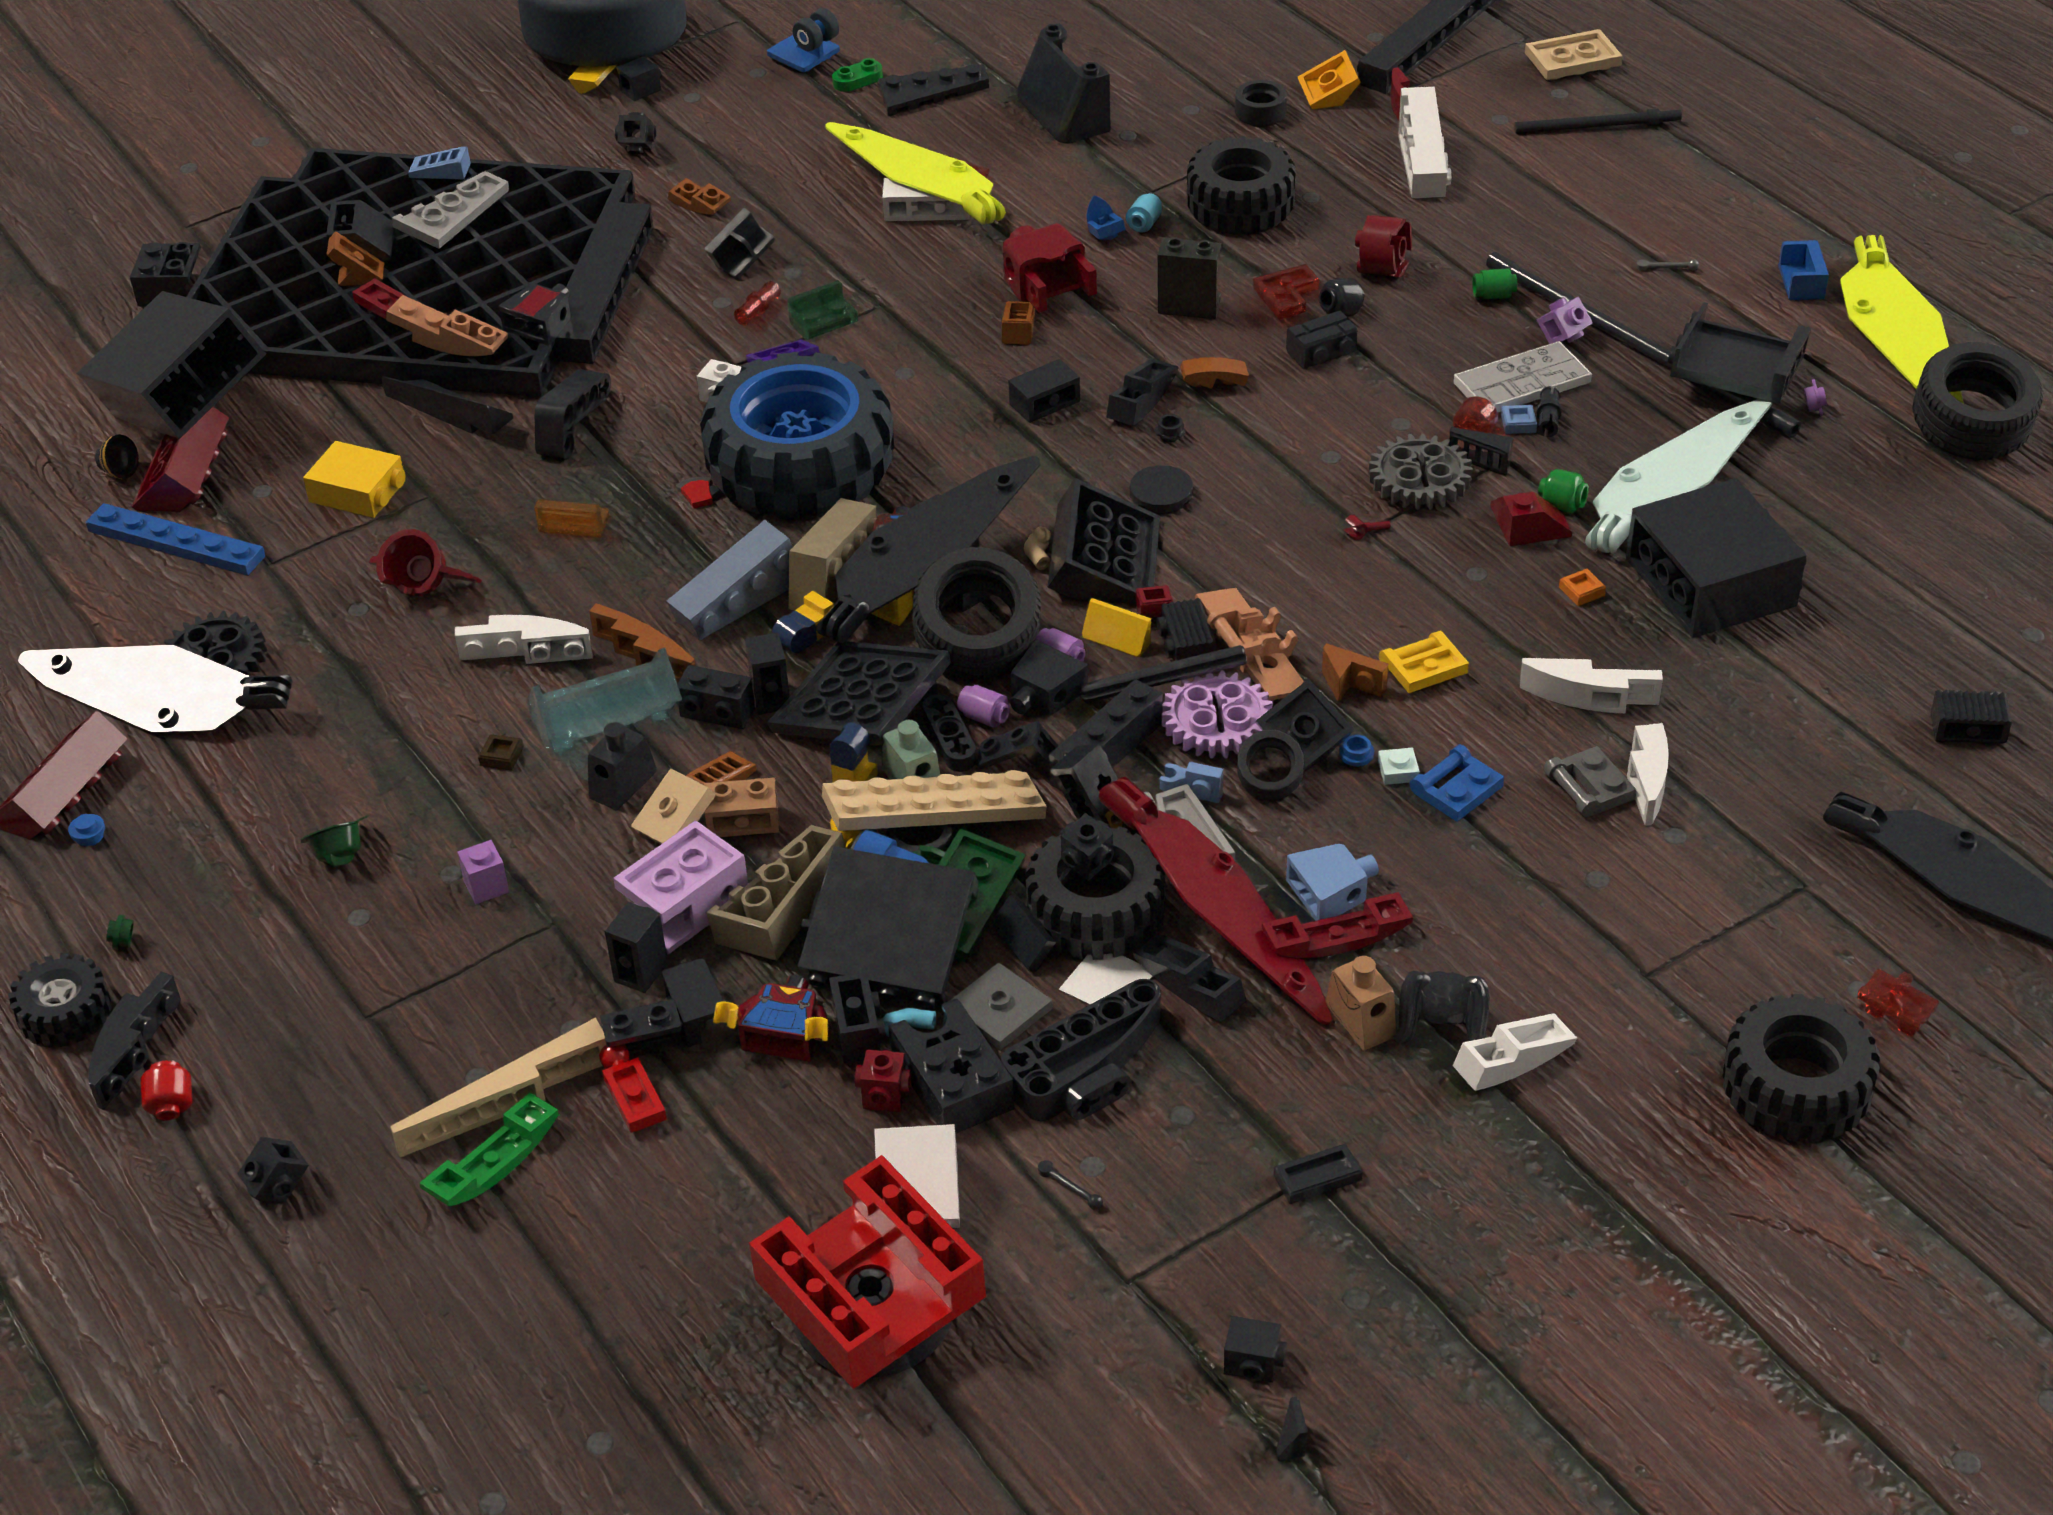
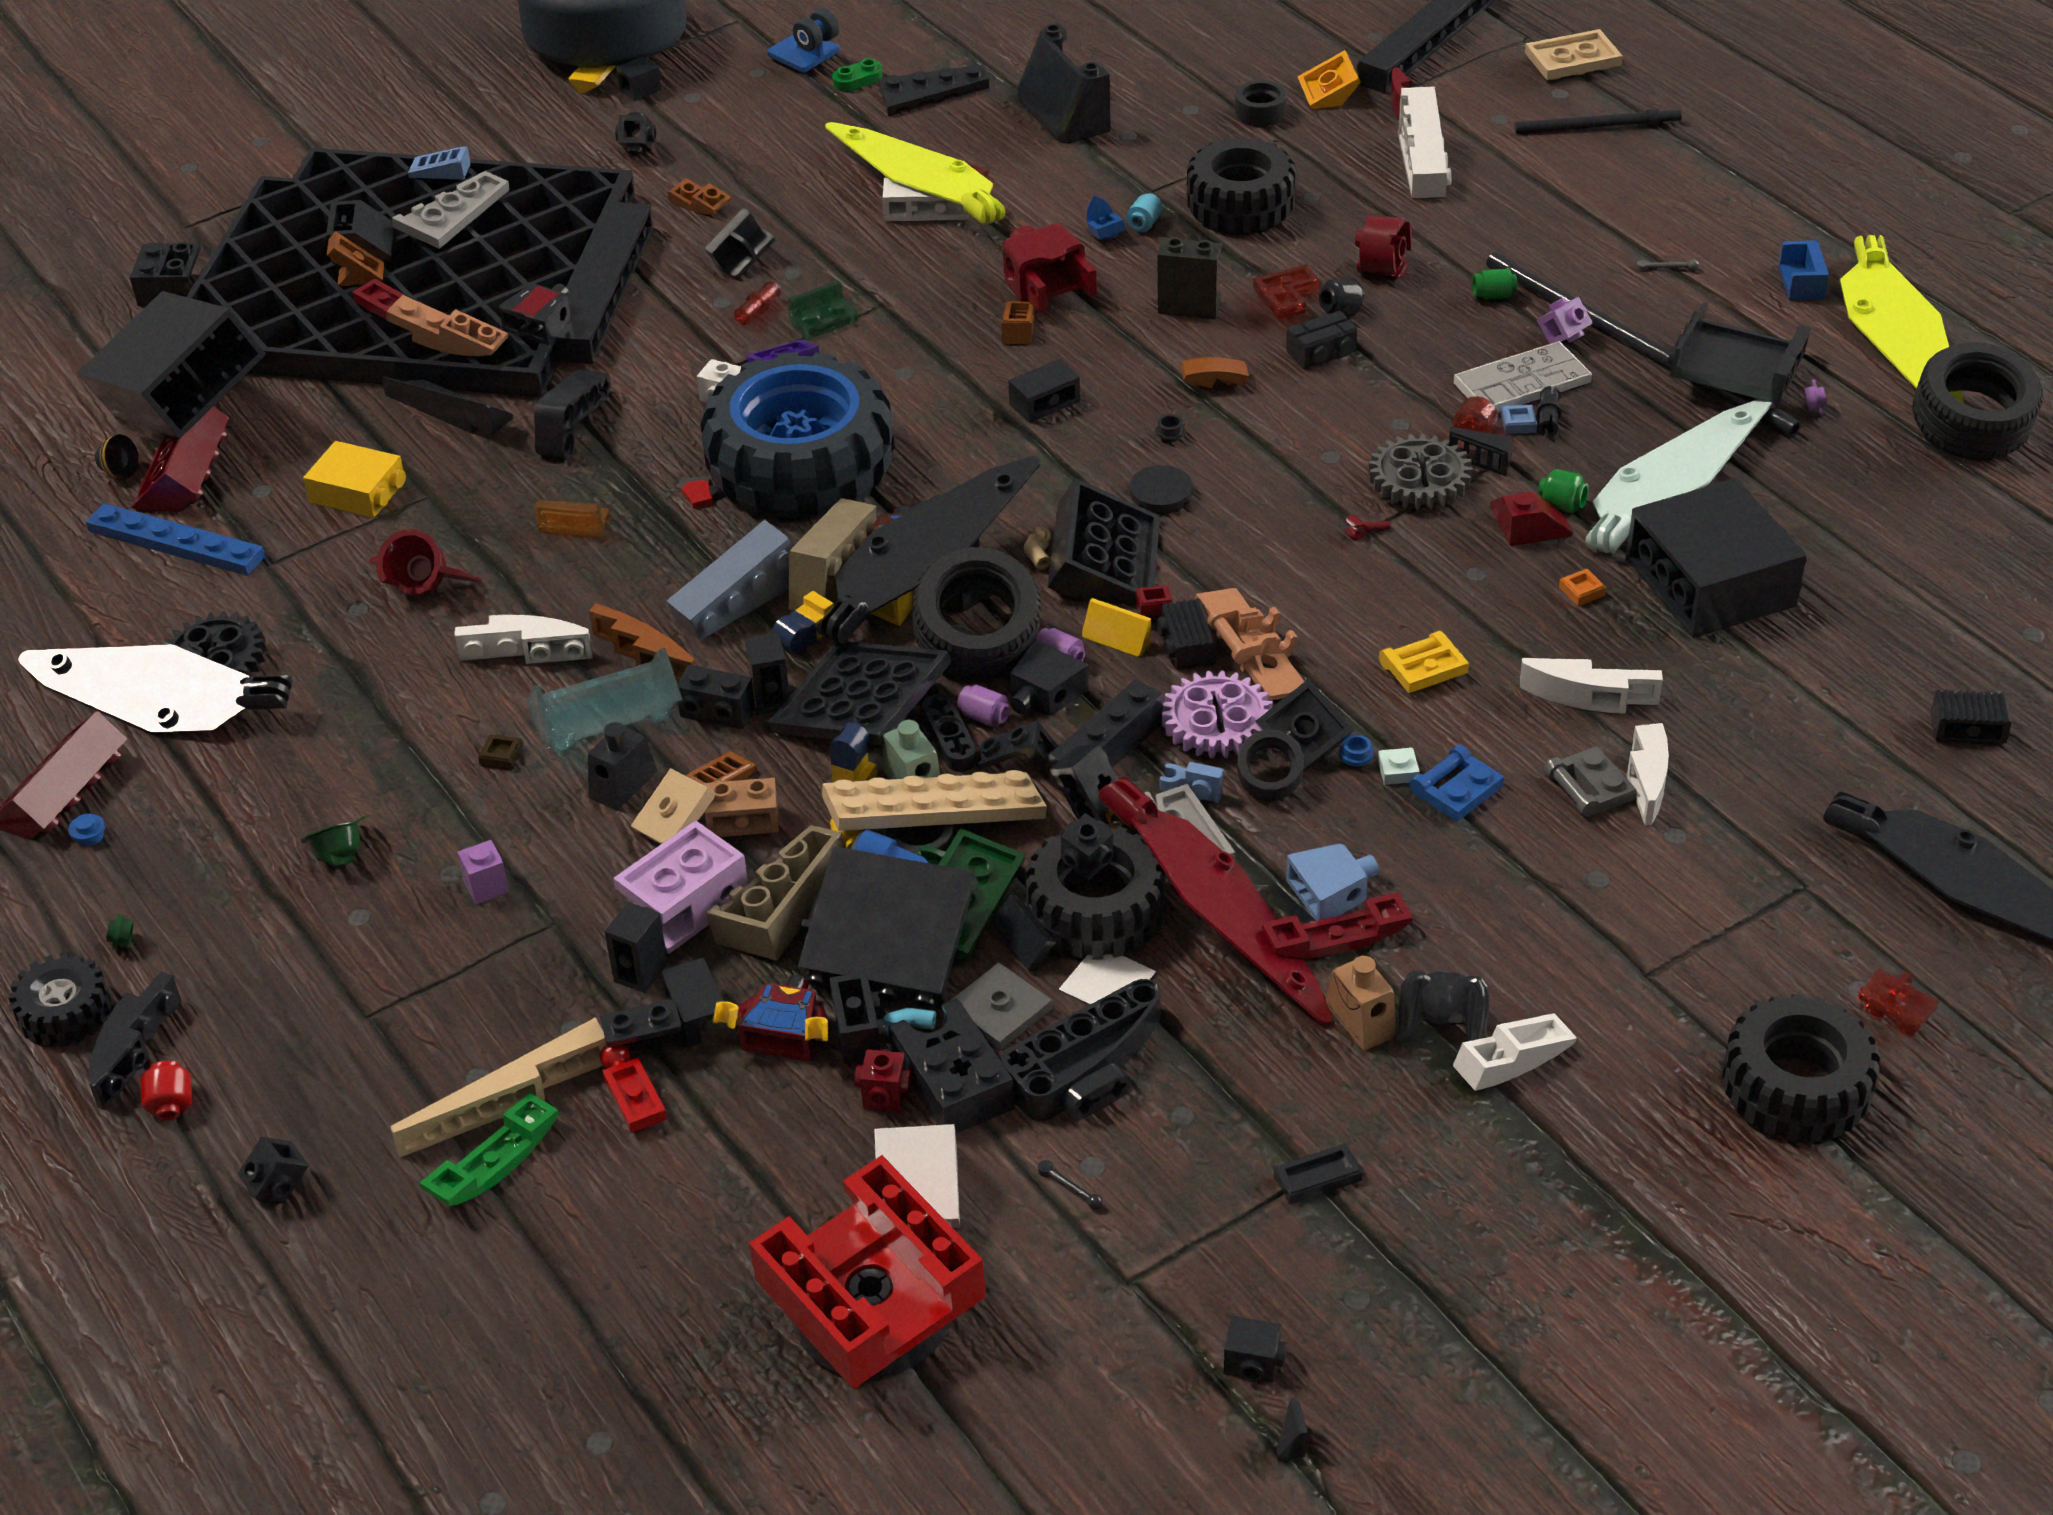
black axle [1081,645,1247,703] -> none
black slope [1106,358,1178,426] -> none
black slope [1133,934,1247,1022] -> none
dark orange slope [1322,643,1388,702] -> none

